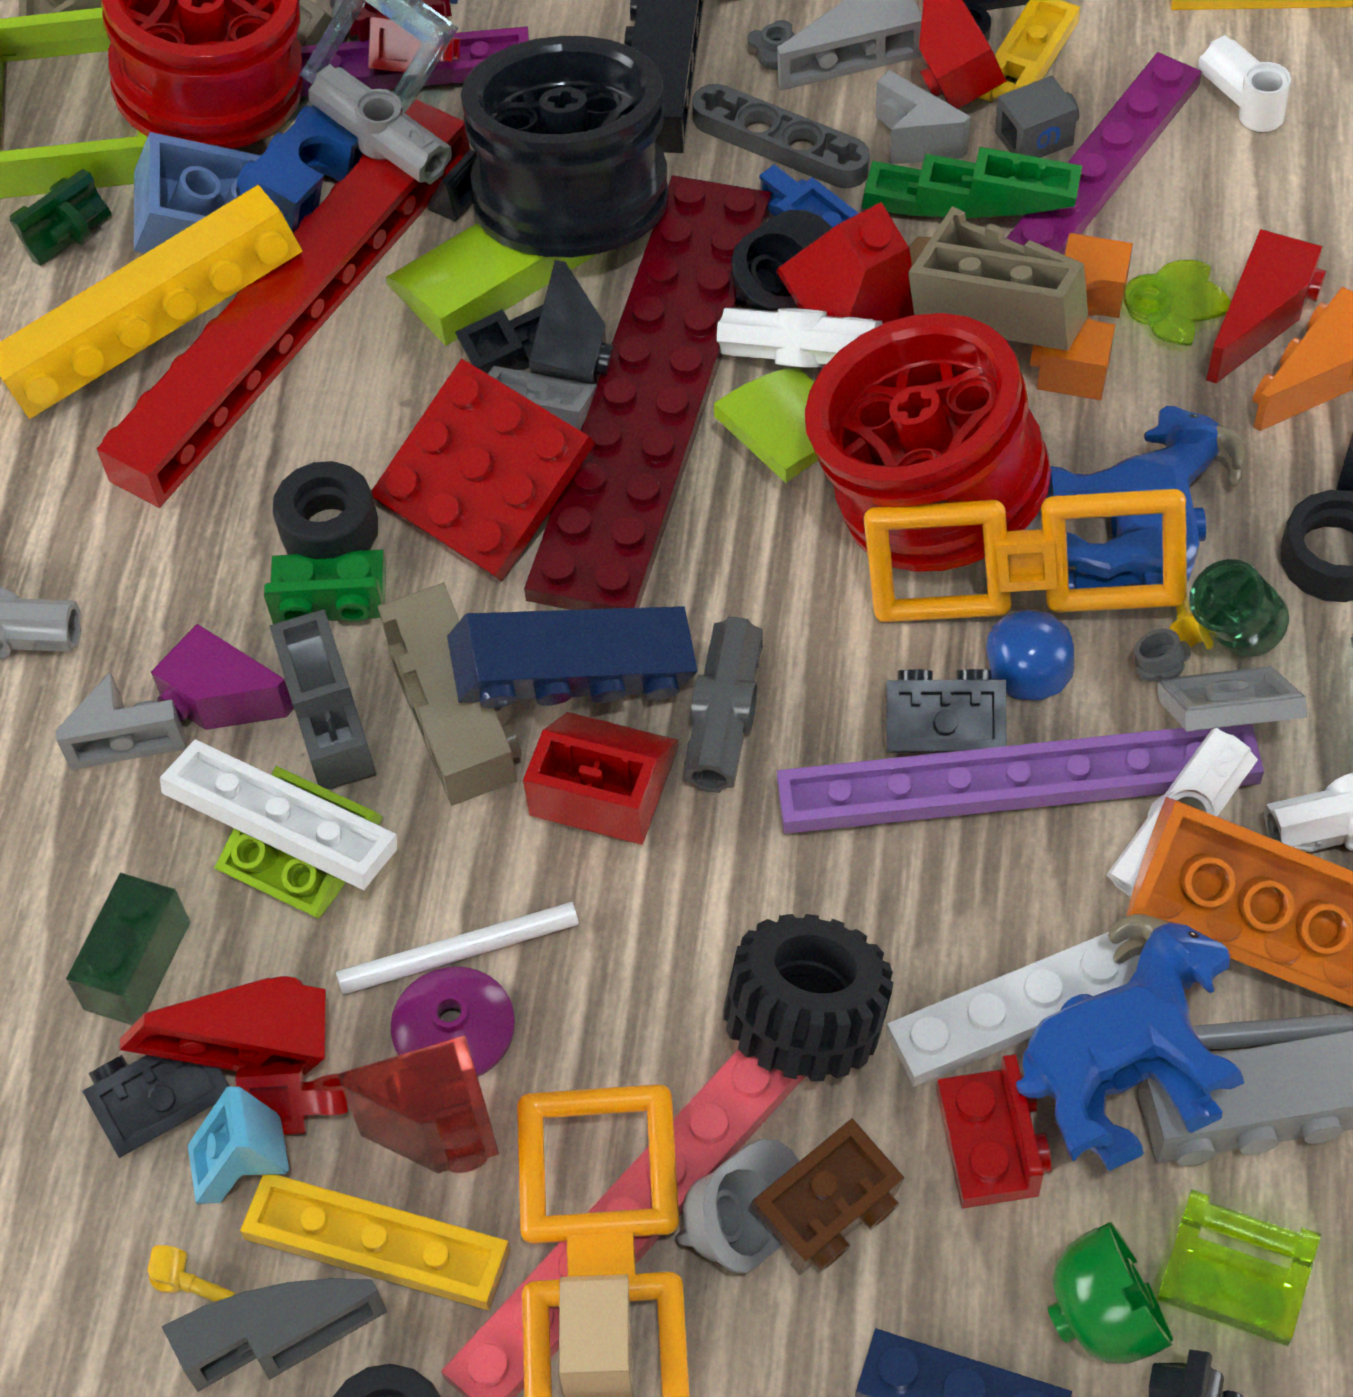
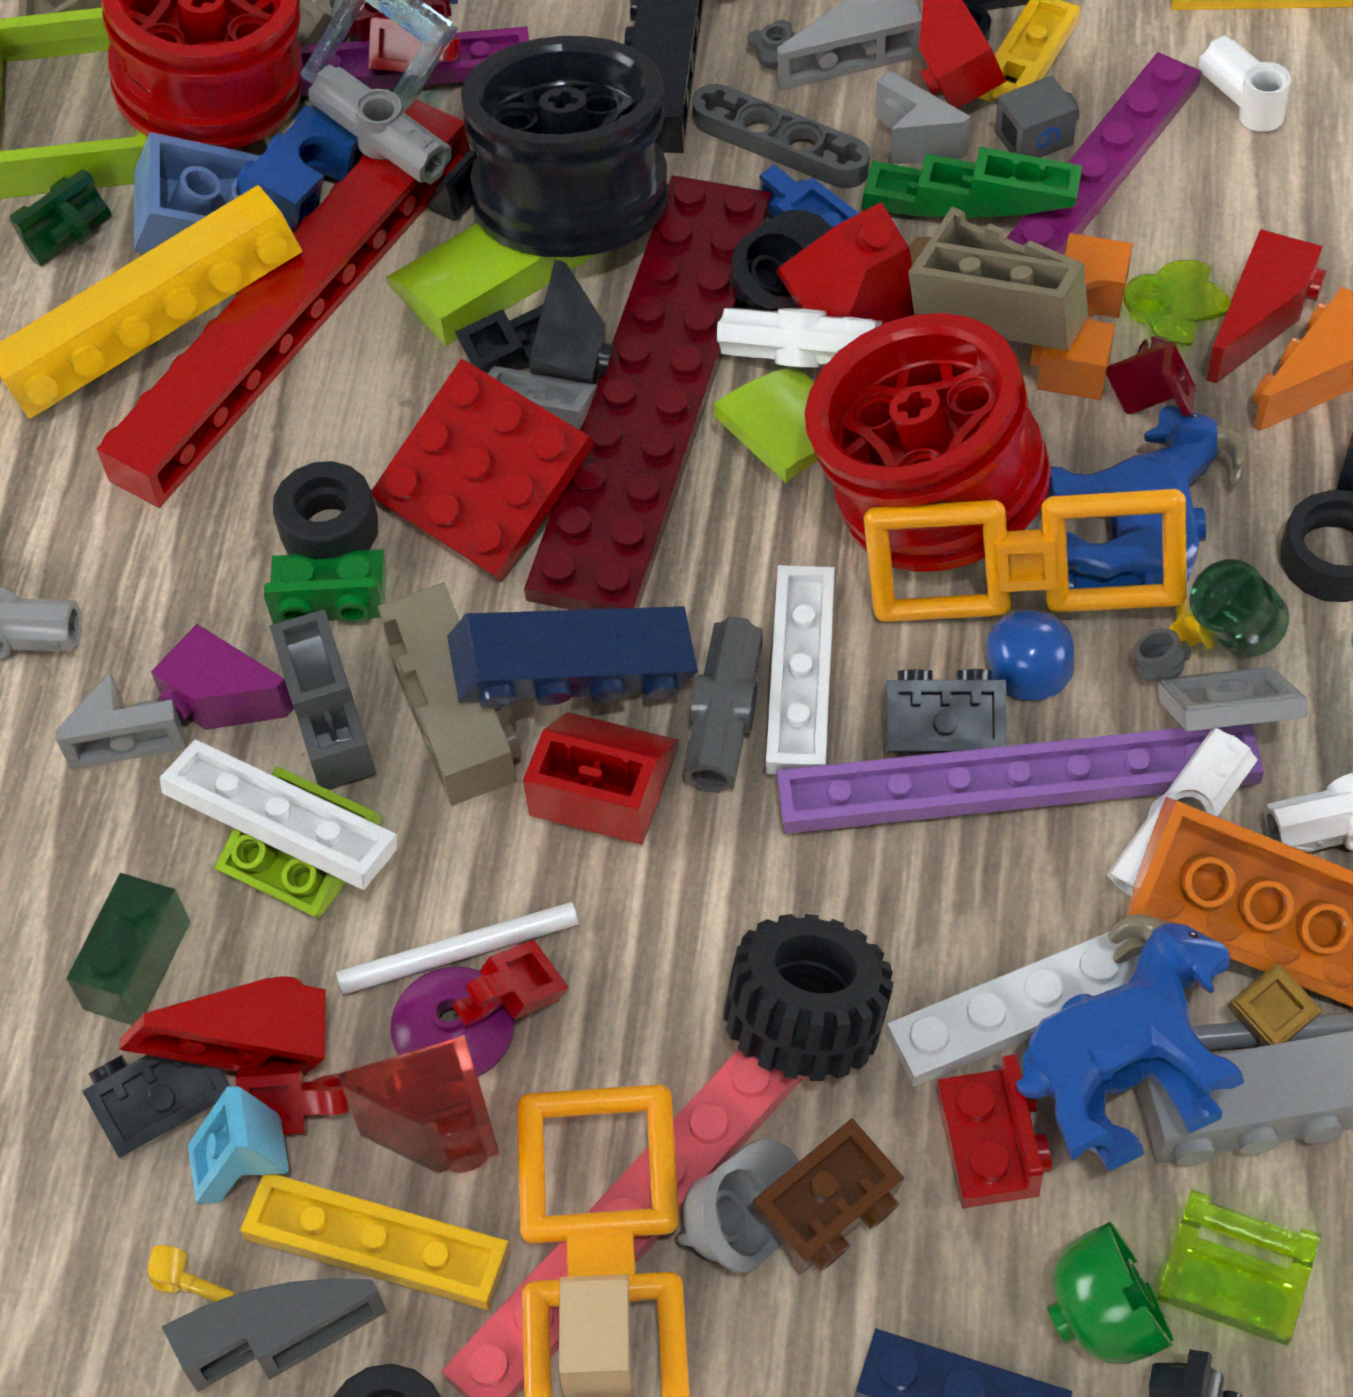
none -> red plate [452,940,569,1026]
none -> white plate [766,565,835,775]
none -> dark red bracket [1106,336,1196,417]
none -> pearl gold tile [1228,963,1322,1046]

